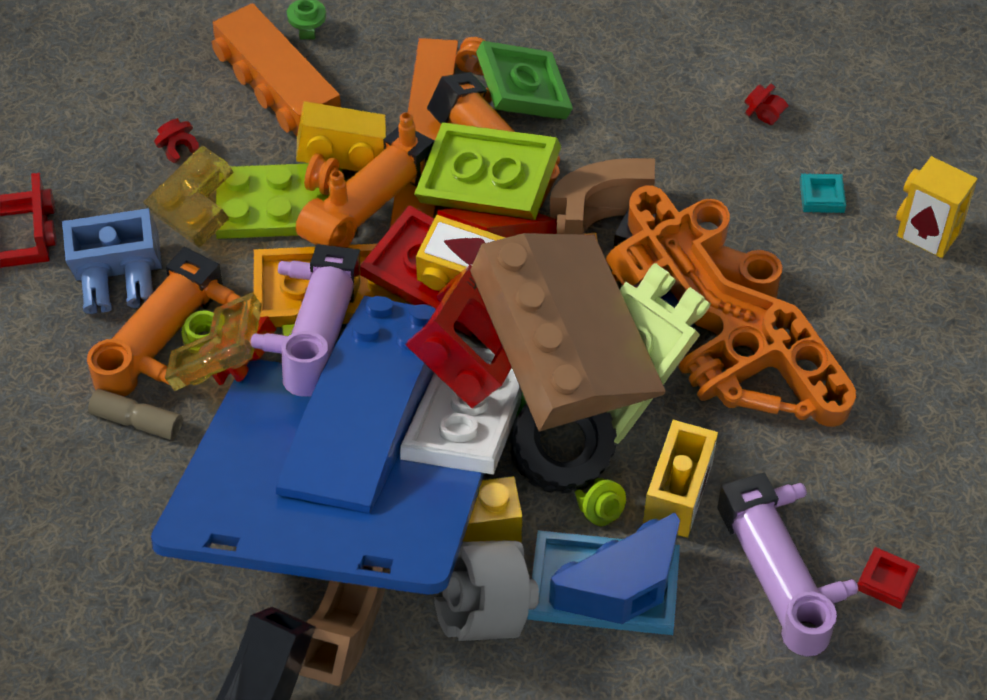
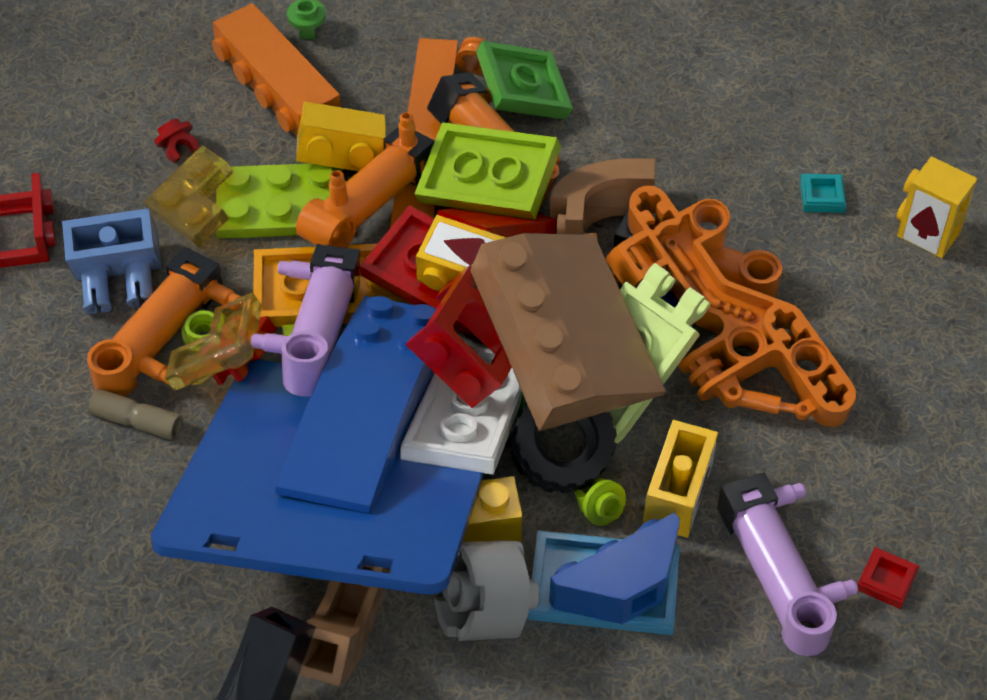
orange bush [304,153,339,195] -> none
red plate [744,83,789,126] -> none

